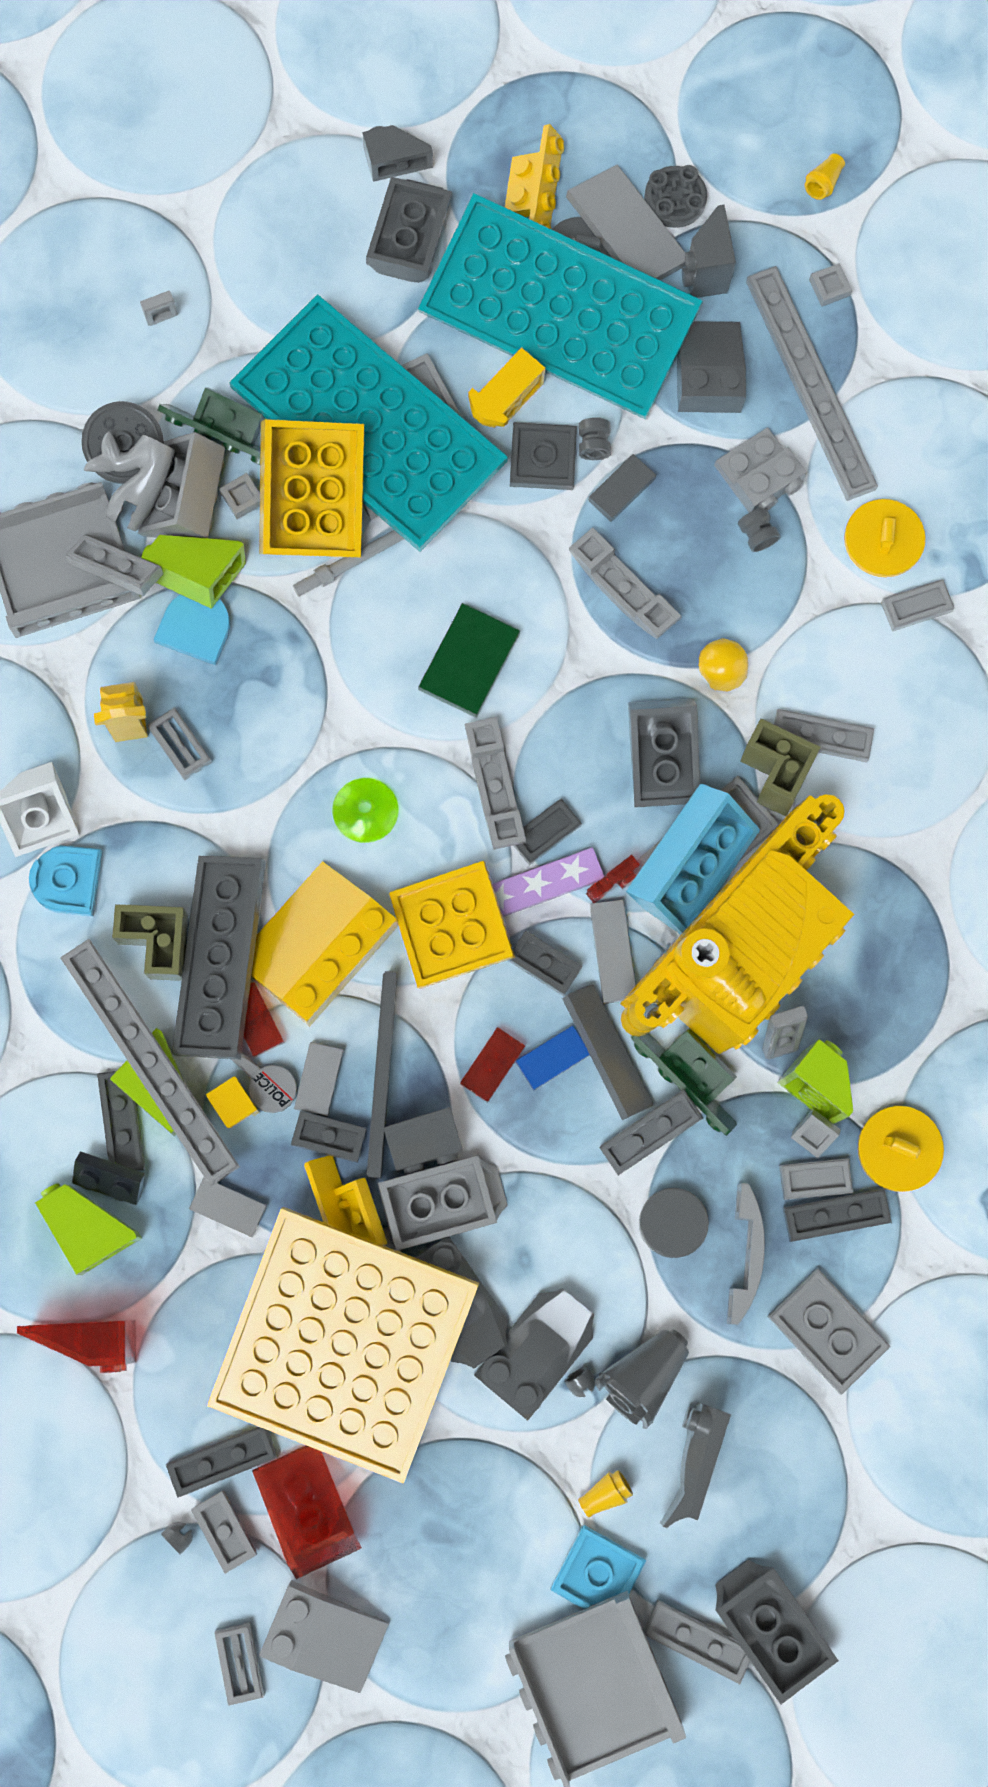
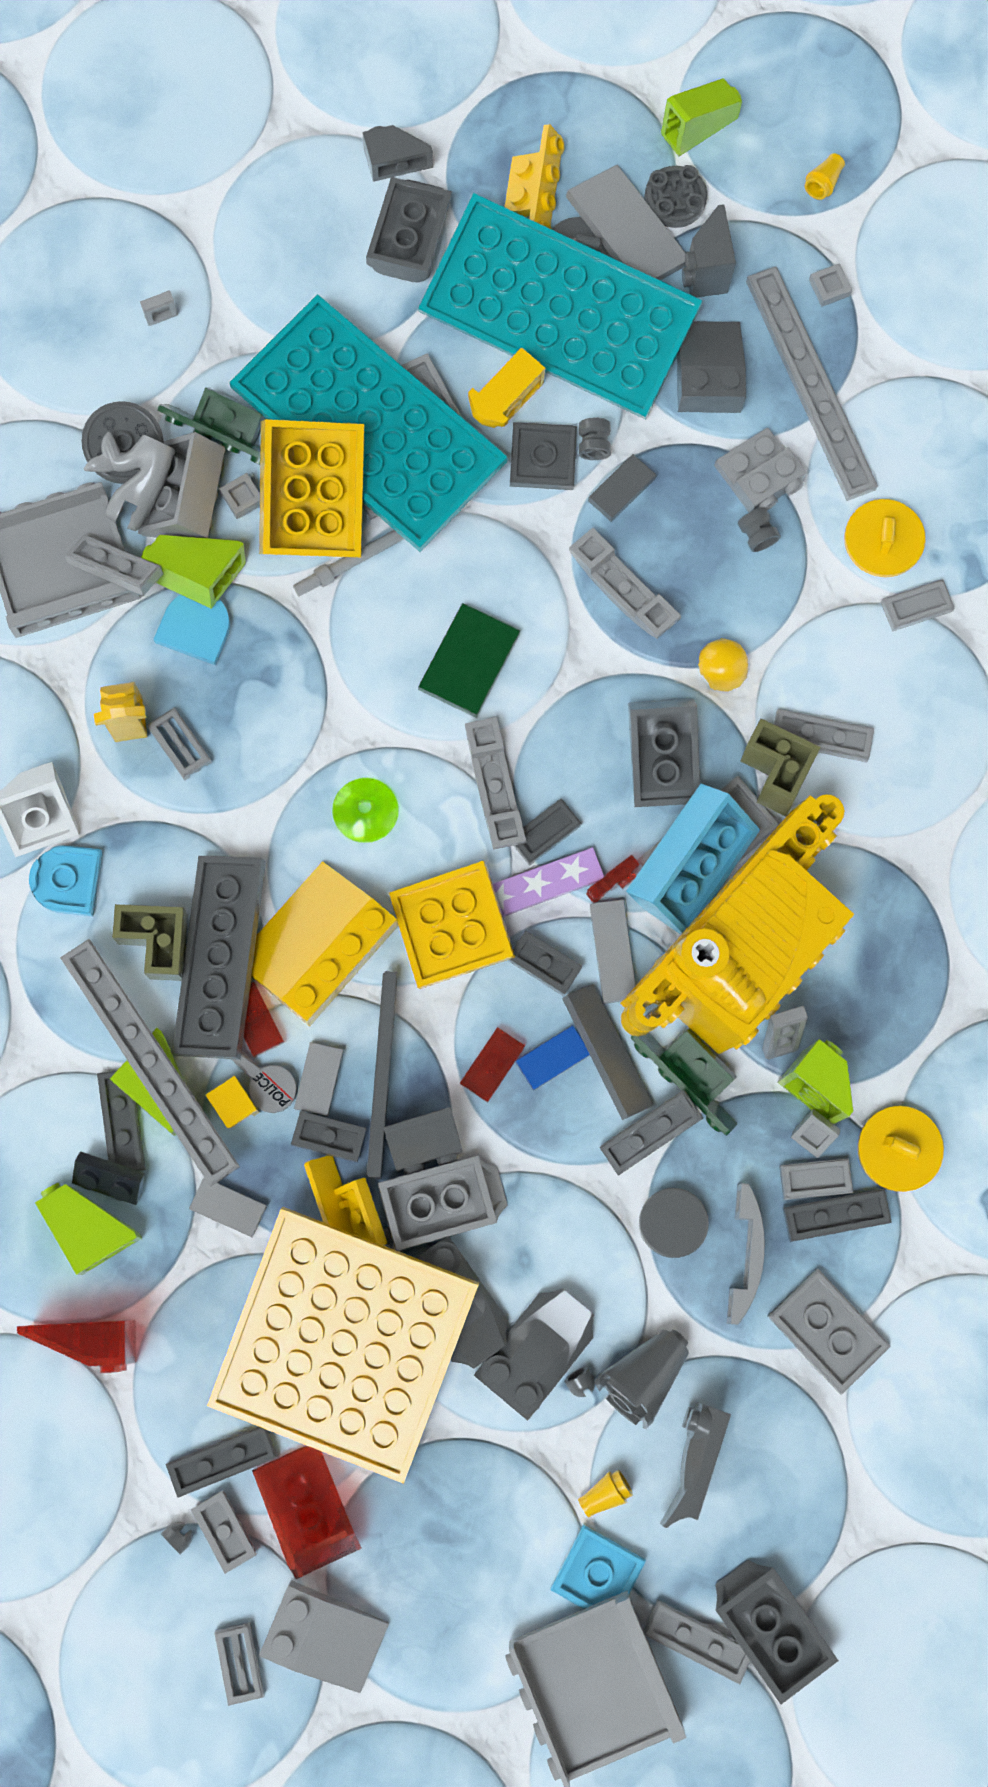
none -> lime slope [661,78,742,157]

